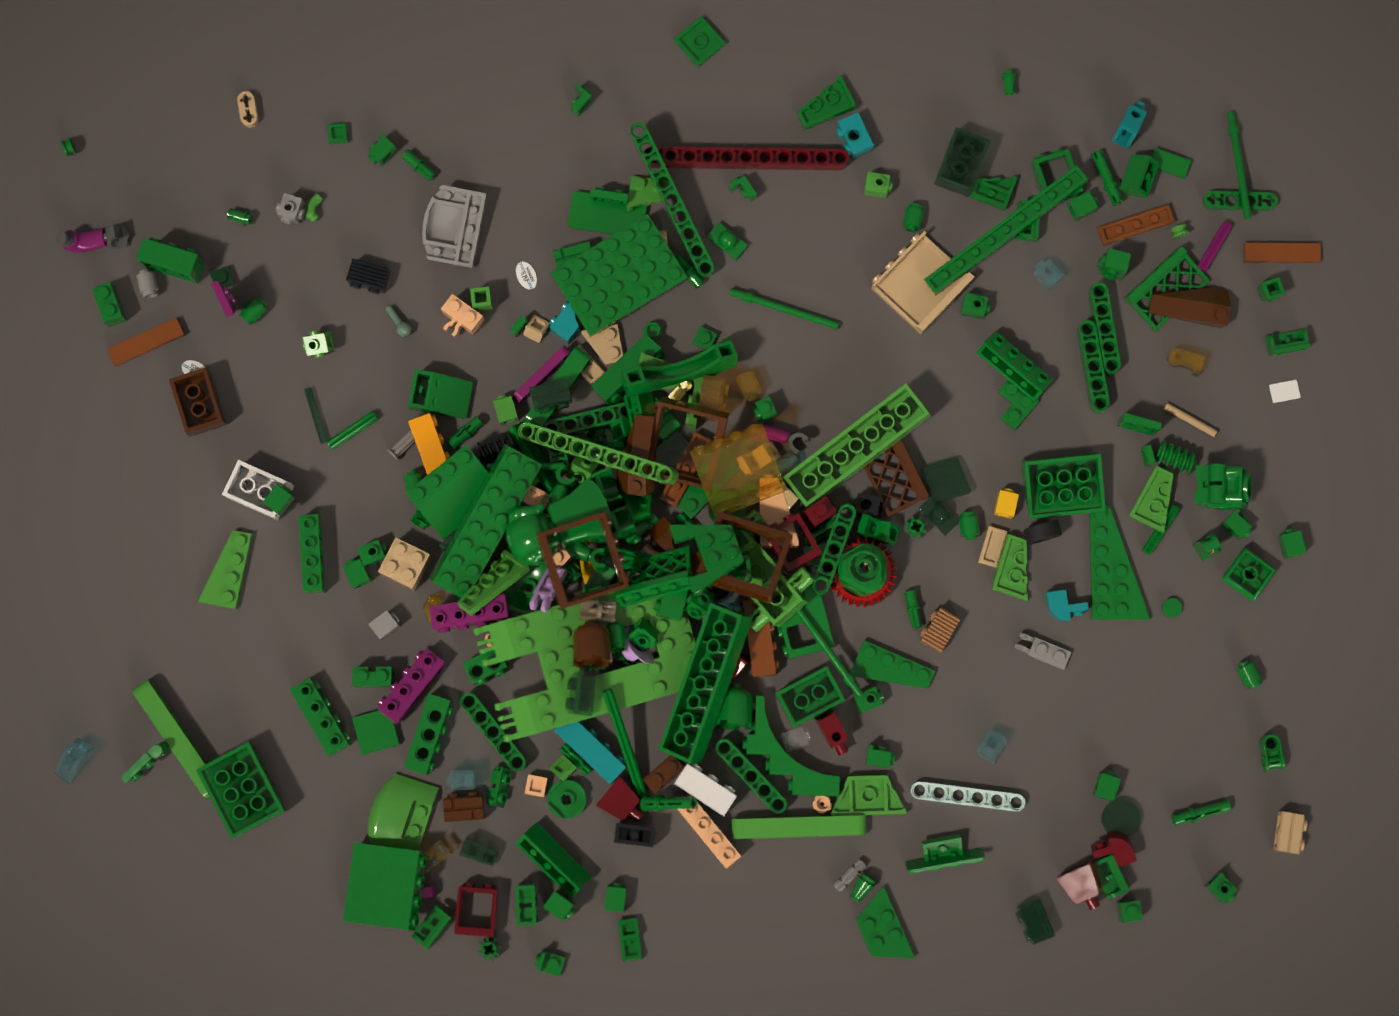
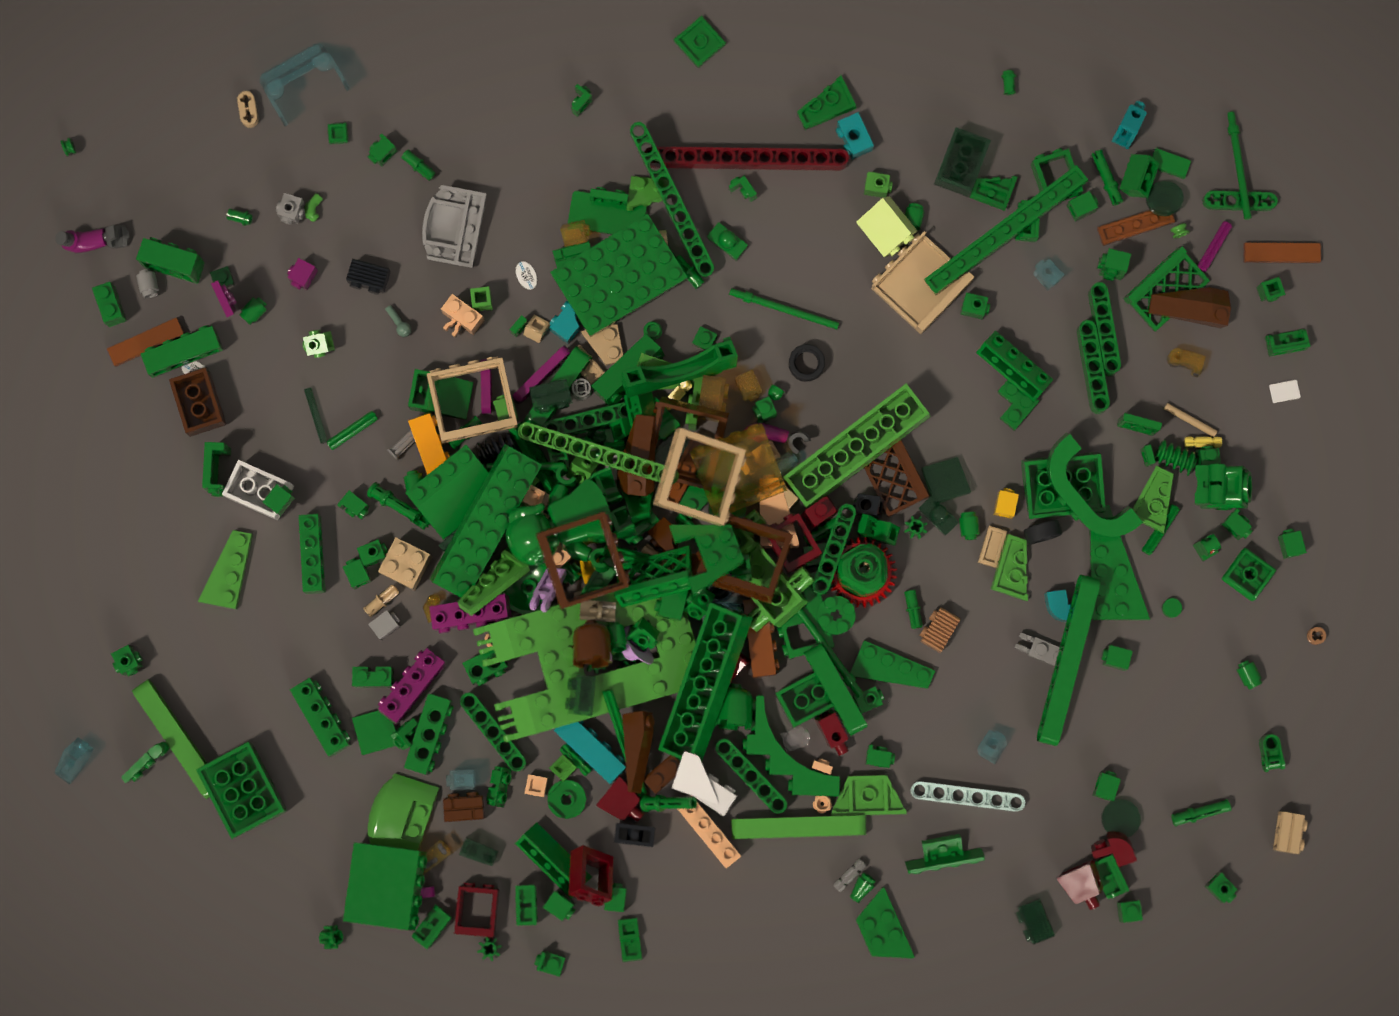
none -> green brick [111,645,143,677]
none -> green brick [140,325,223,378]
none -> green panel [202,442,231,497]
none -> clear light blue windscreen [259,44,350,126]
none -> magenta brick [287,258,318,290]
none -> green gear [319,925,343,949]
none -> green brick [337,490,369,520]
none -> tan axle [363,585,399,617]
none -> green pin [367,482,421,523]
none -> green bracket [390,718,418,750]
none -> tan window [427,356,517,444]
none -> magenta beam [481,359,492,414]
none -> clear yellow brick [560,220,591,247]
none -> dark red window [569,845,614,906]
none -> light grey wheel [572,378,592,400]
none -> reddish brown wedge [622,711,655,793]
none -> tan window [653,428,747,526]
none -> white sticker [672,752,718,804]
none -> green hinge [768,384,785,401]
none -> black tyre [789,344,825,382]
none -> green beam [804,643,868,736]
none -> light nougat plate [811,758,833,775]
none -> green plate [817,596,856,635]
none -> yellowish green brick [856,196,917,257]
none -> green beam [1037,575,1100,746]
none -> green arch [1047,433,1143,536]
none -> green brick [1101,645,1133,671]
none -> clear green tile [1146,181,1184,216]
none -> light yellow axle [1184,437,1222,448]
none -> green brick [1195,446,1221,465]
none -> medium nougat bush [1307,627,1326,645]

